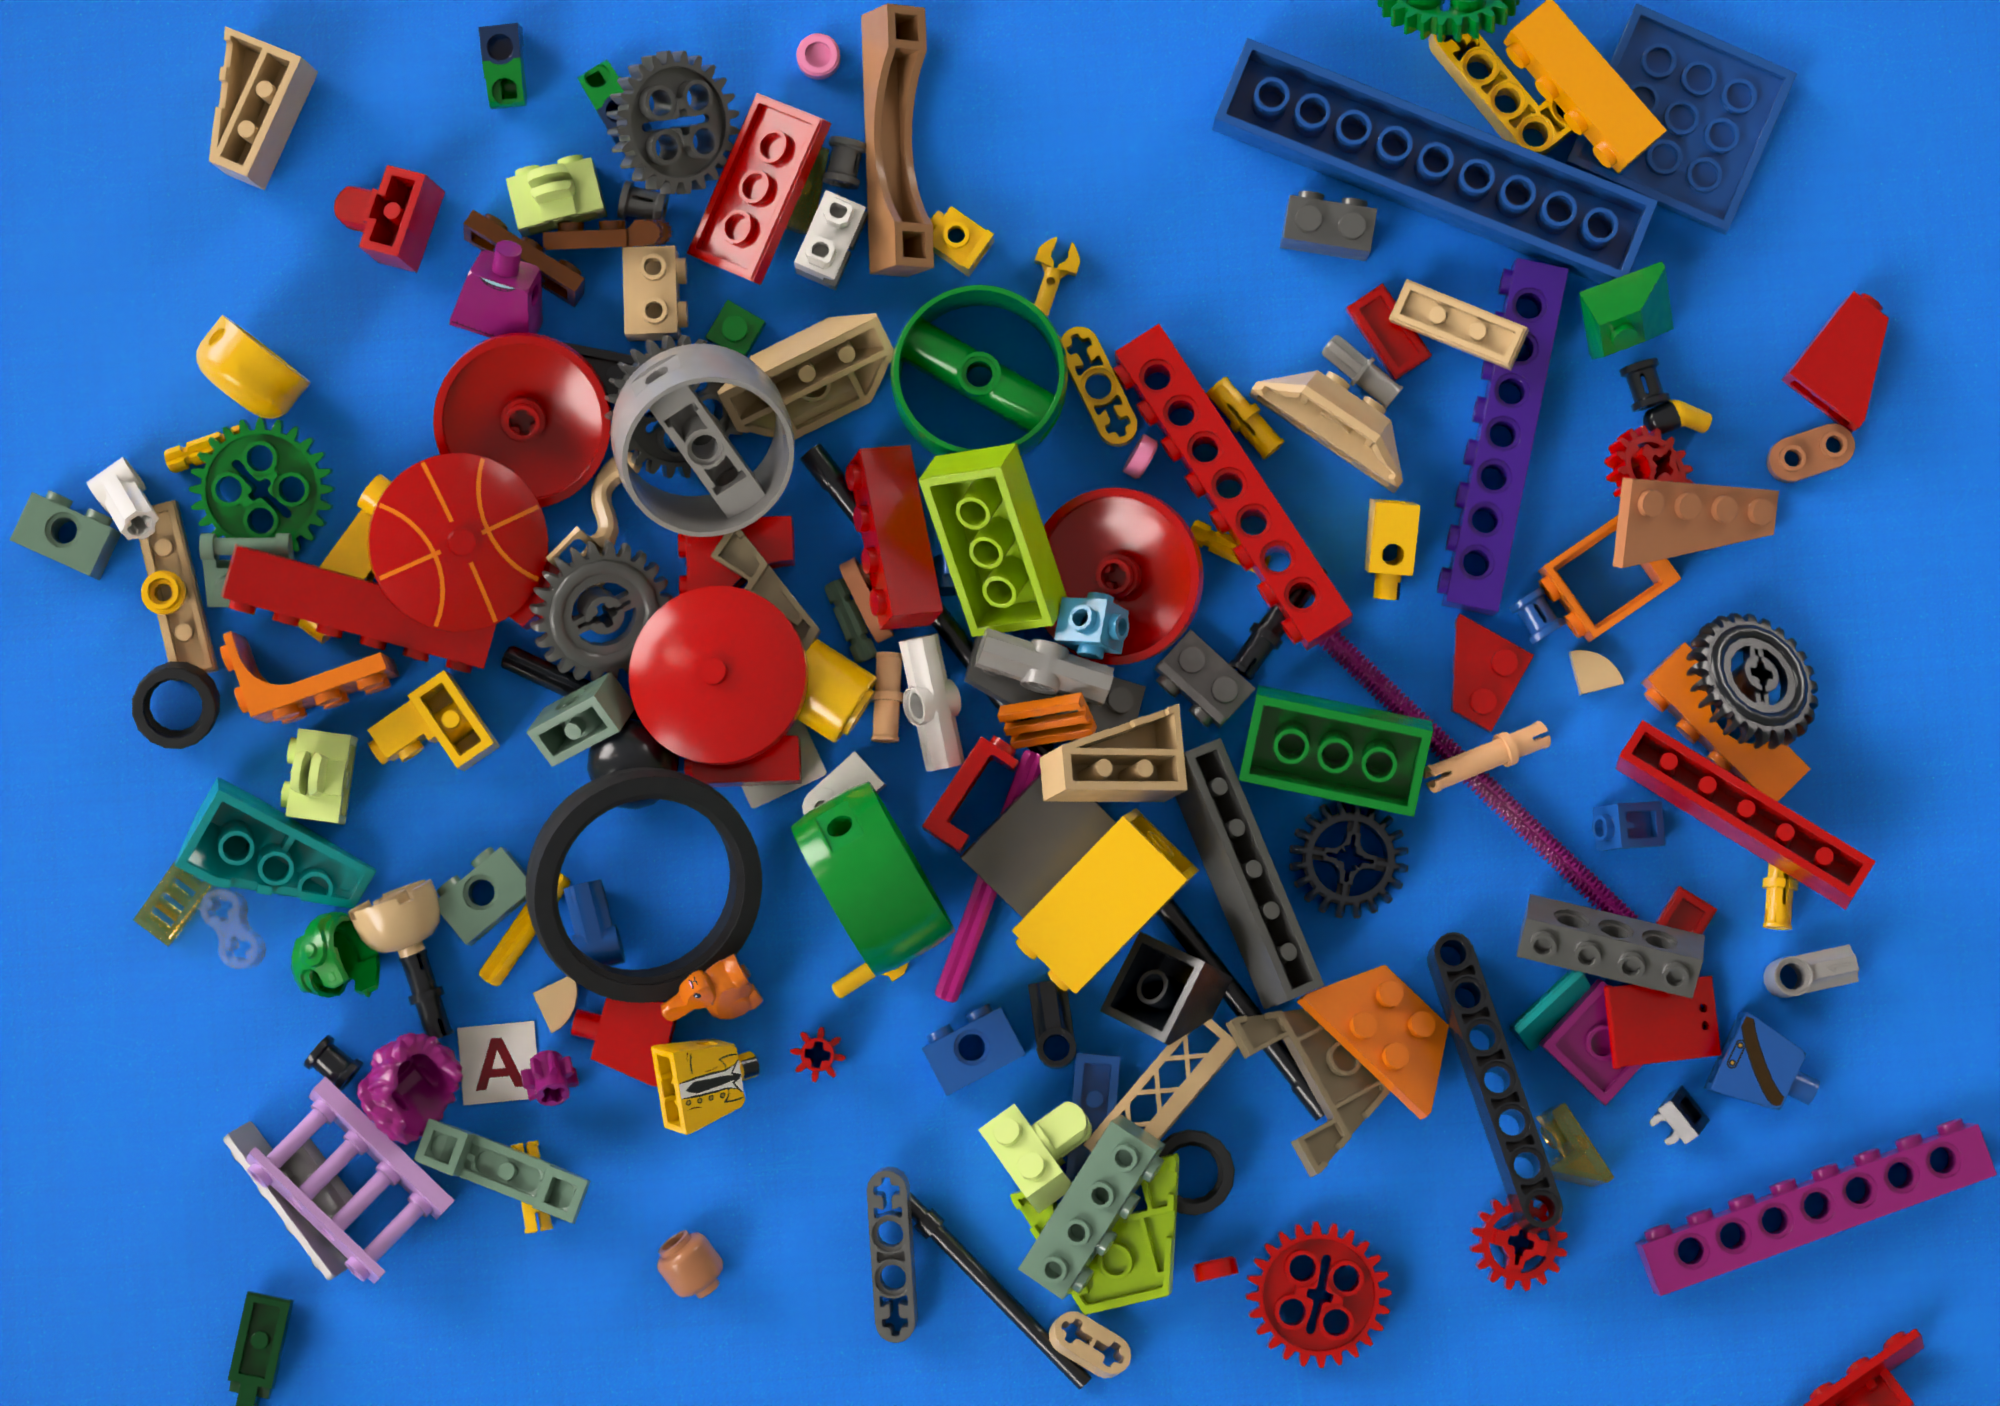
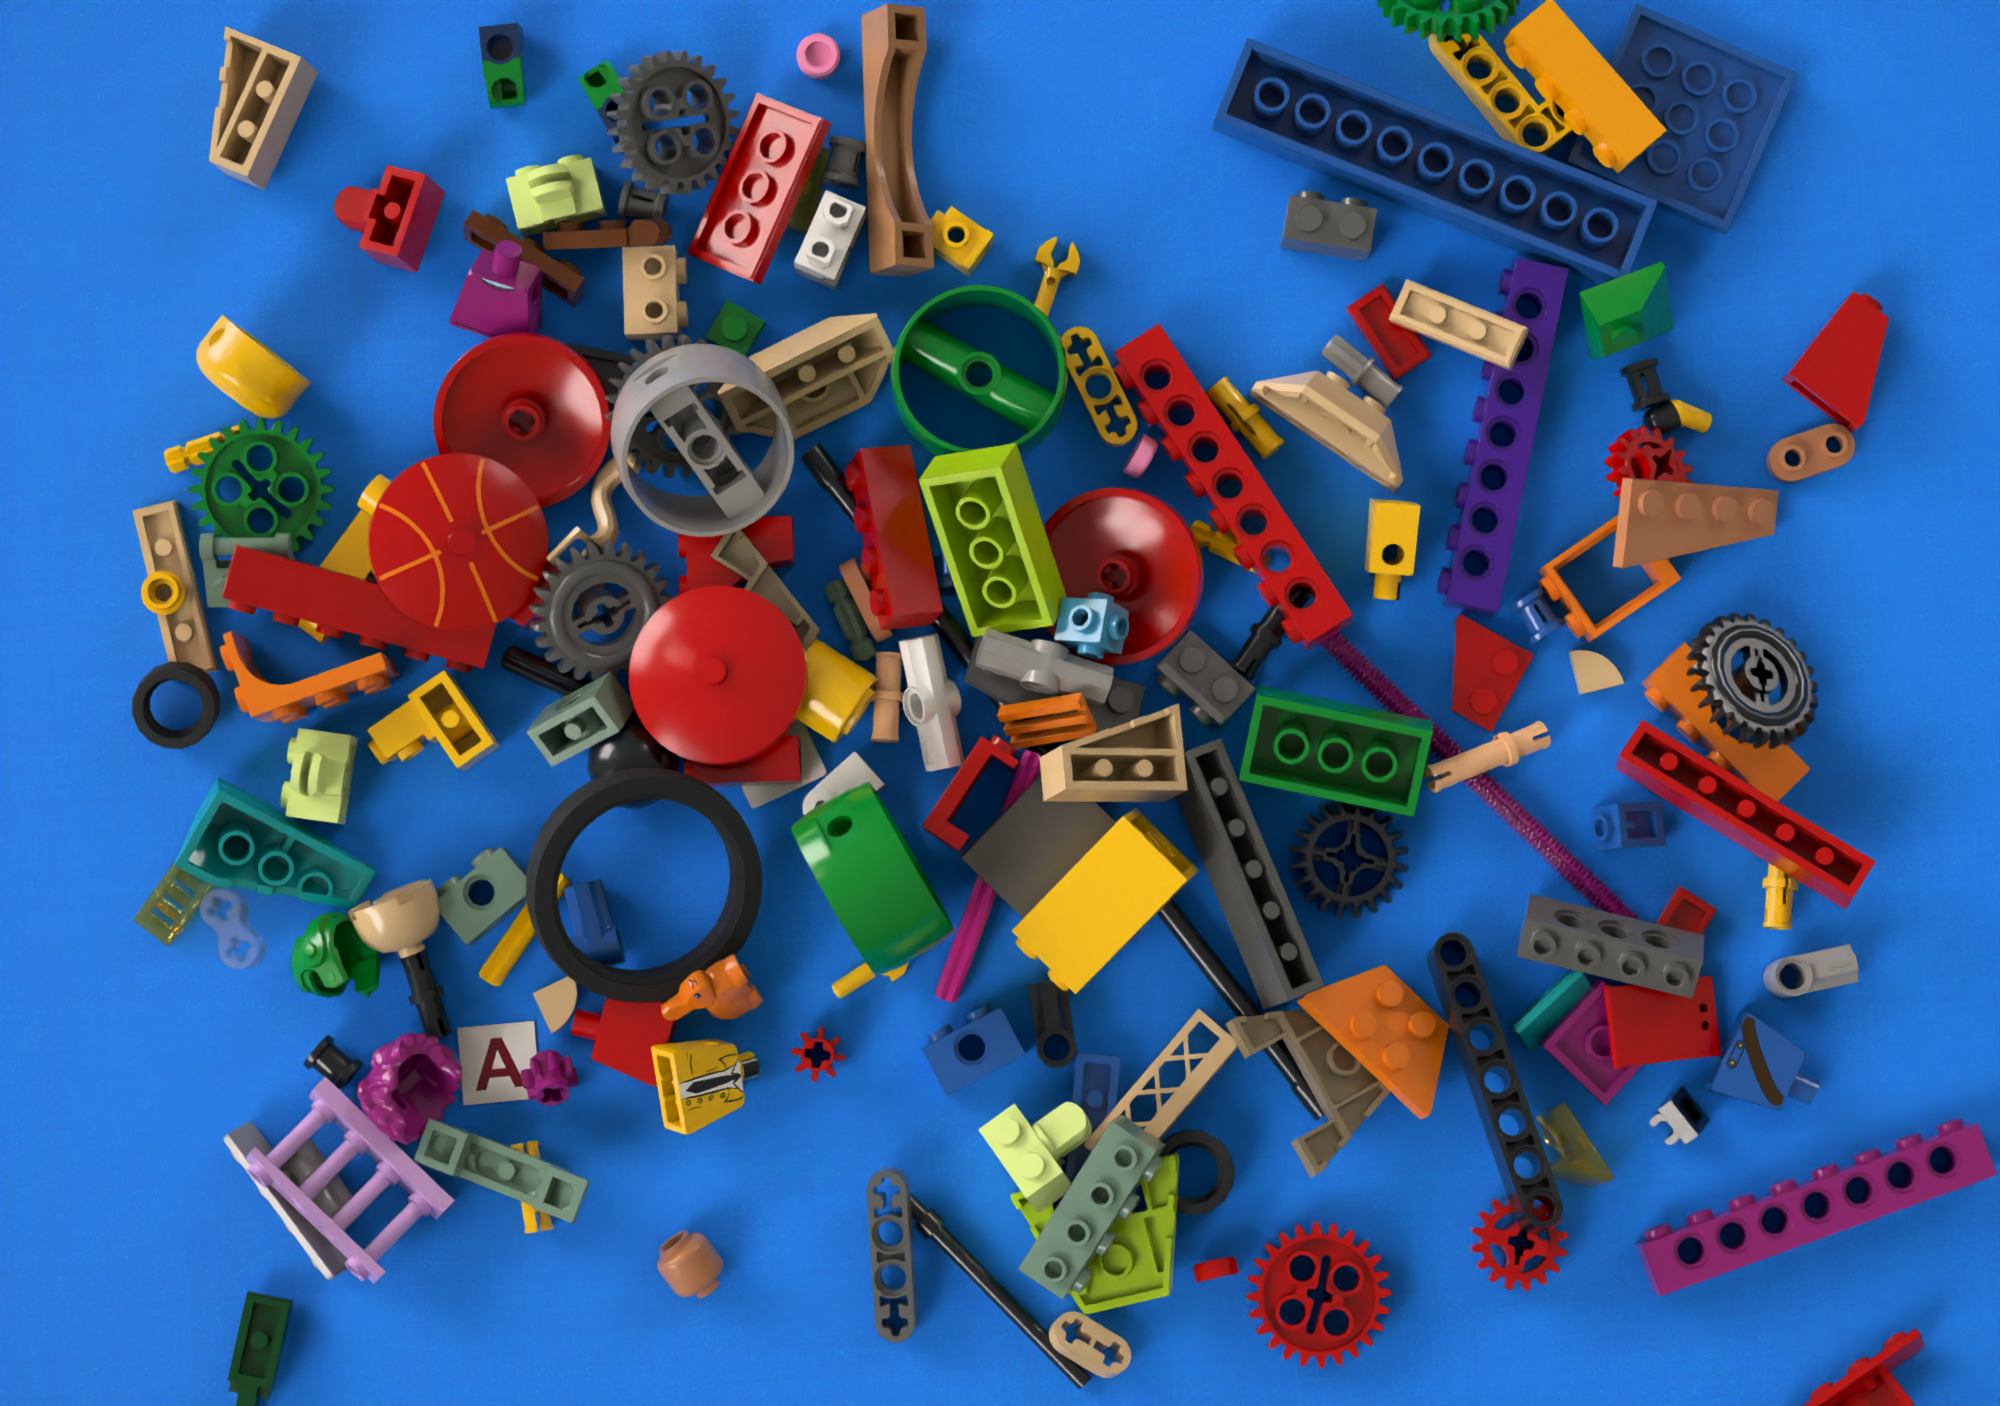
sand green brick [10,490,121,581] -> none
white piece [87,457,159,540] -> none
black slope [1100,932,1232,1045] -> none

